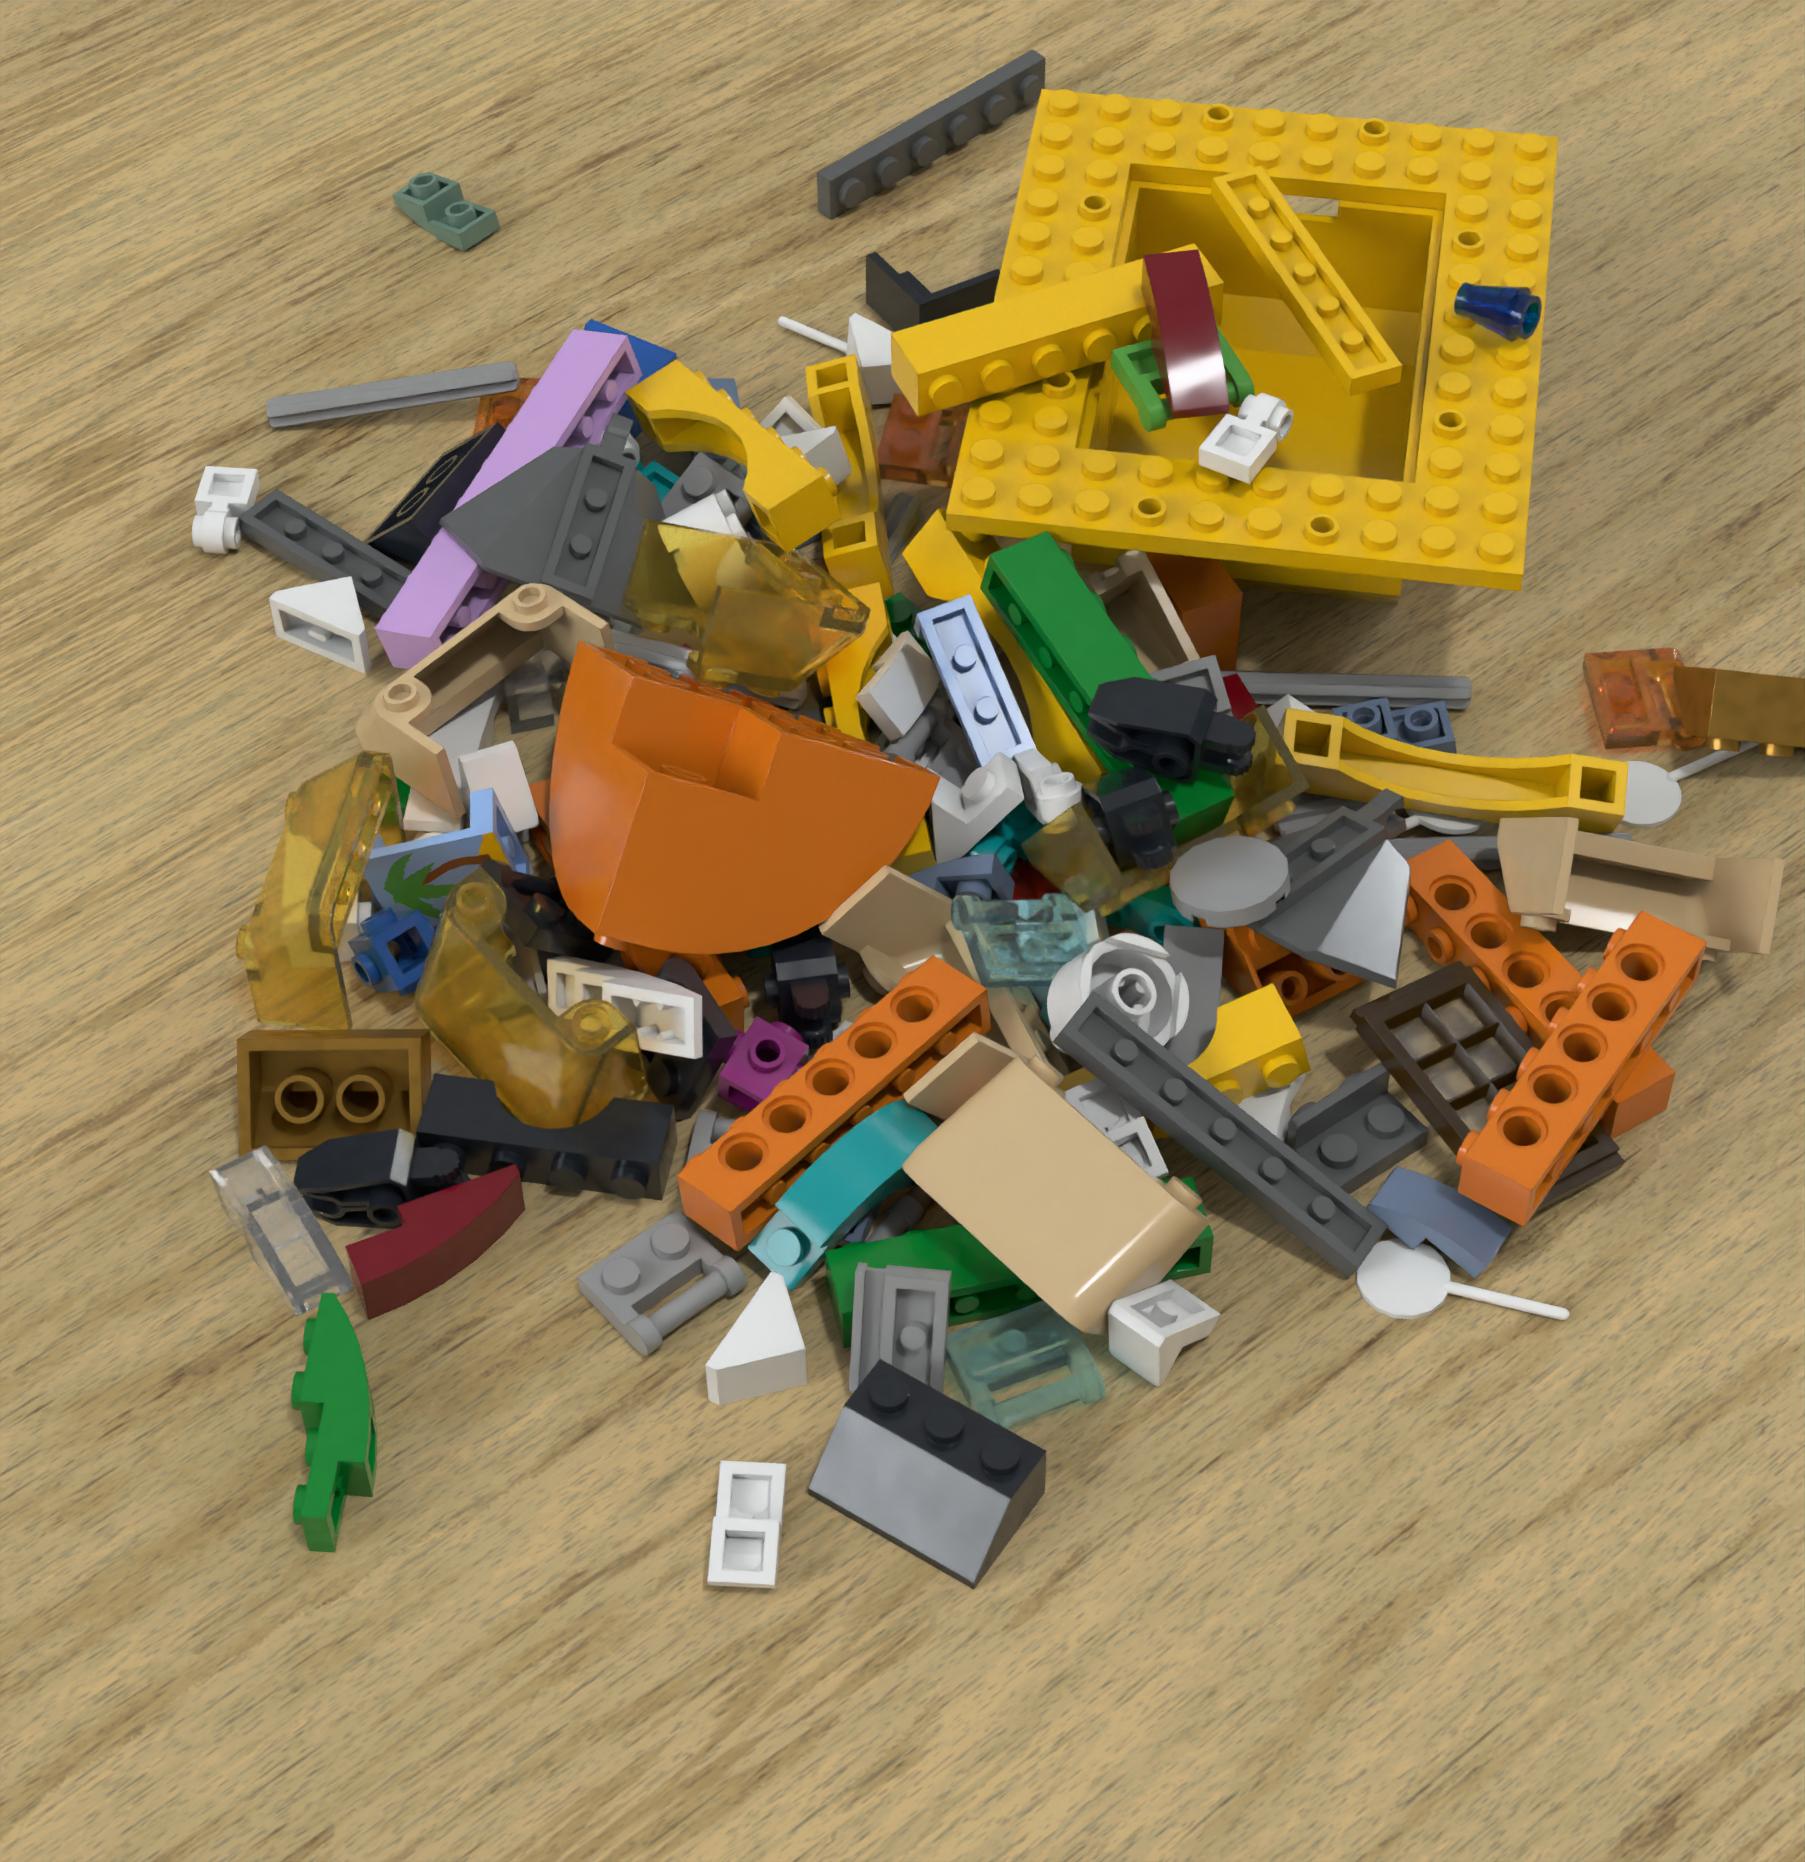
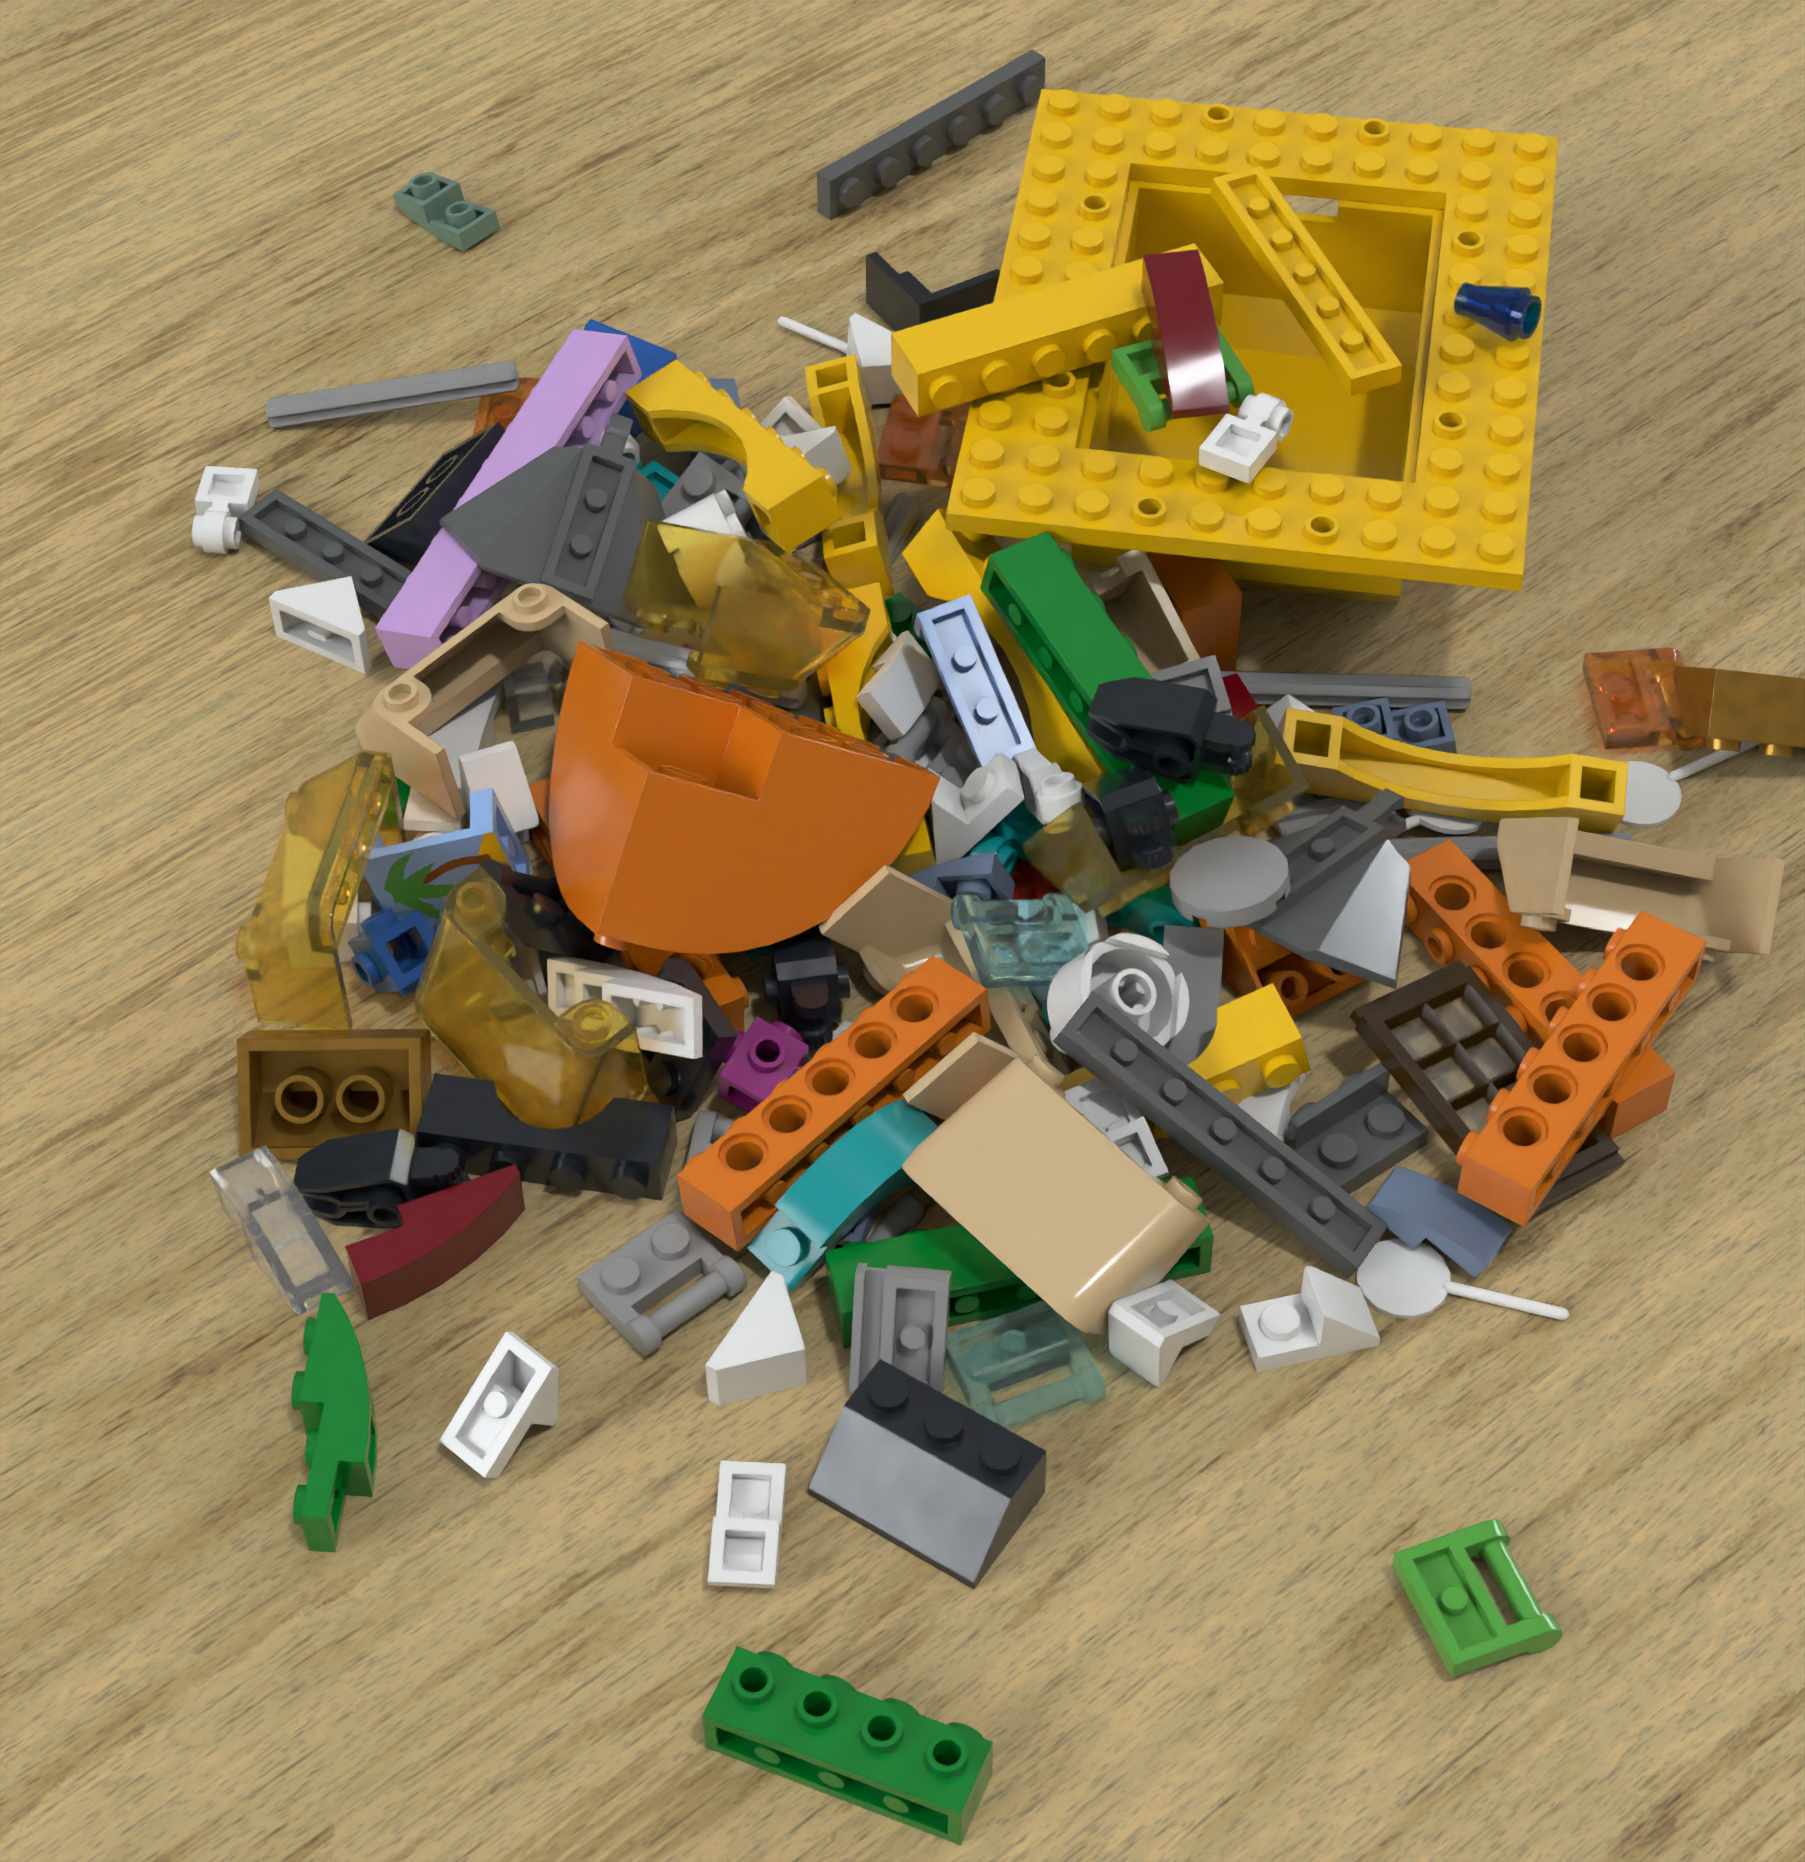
none -> white slope [439,1331,559,1479]
none -> green brick [702,1646,993,1845]
none -> white slope [1238,1266,1380,1372]
none -> bright green plate [1392,1519,1563,1678]

